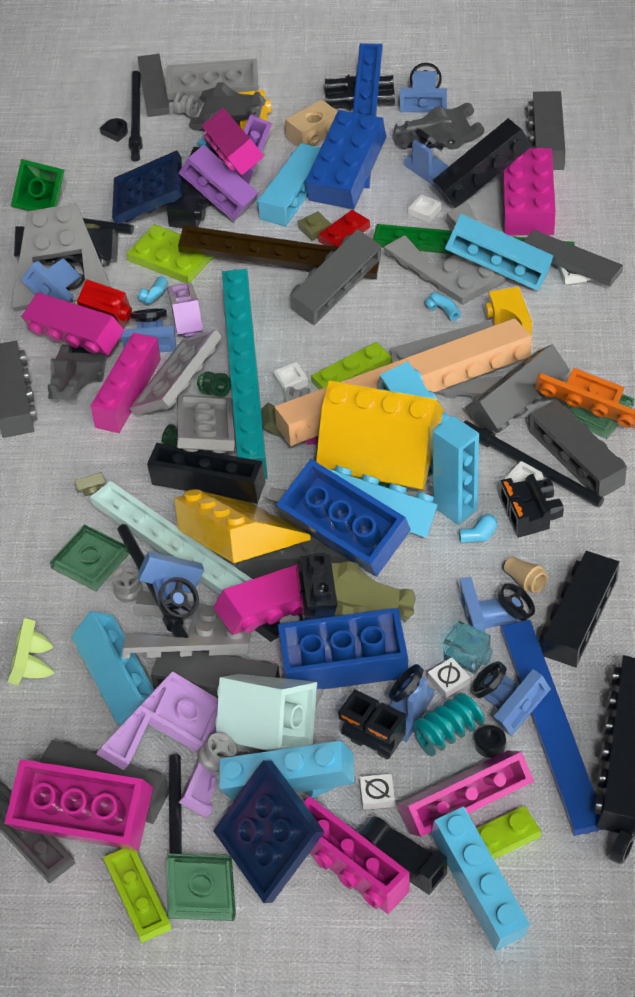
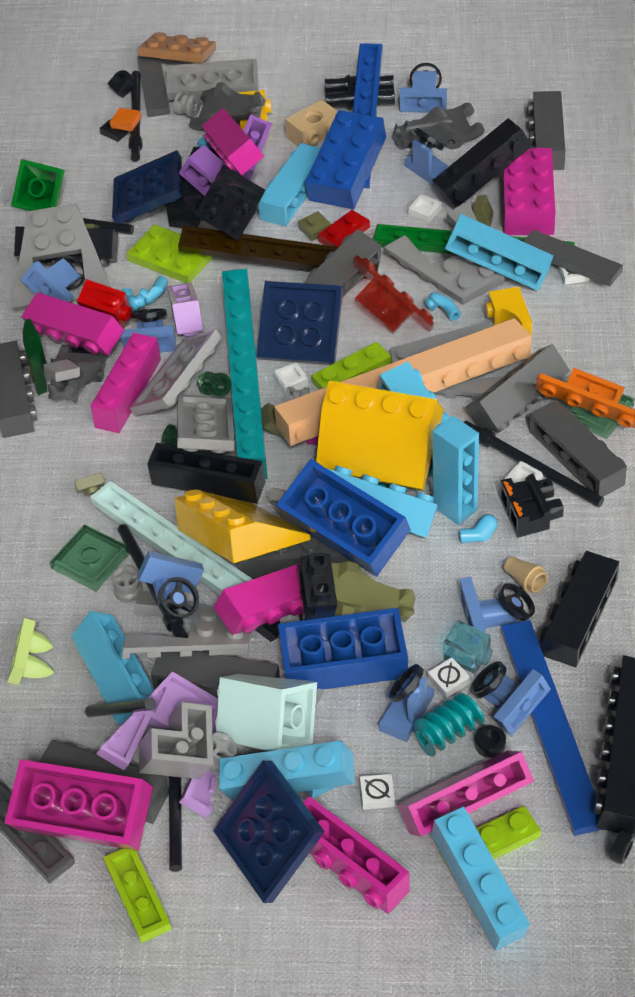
clear green tile [165,853,236,921] -> none
black hips [338,689,406,759] -> none
black leg [358,816,447,895] -> none
none -> dark green slope [23,319,48,395]
none -> light grey tile [43,359,80,382]
none -> black bar [85,697,156,717]
none -> black tile [107,70,134,98]
none -> orange tile [110,108,142,131]
none -> medium azure arm [121,288,146,312]
none -> medium nougat plate [138,32,216,63]
none -> light grey brick [139,702,214,779]
none -> black bracket [195,165,265,241]
none -> dark blue plate [256,281,343,365]
none -> clear red bracket [353,255,434,334]
none -> olive plate [472,195,494,227]

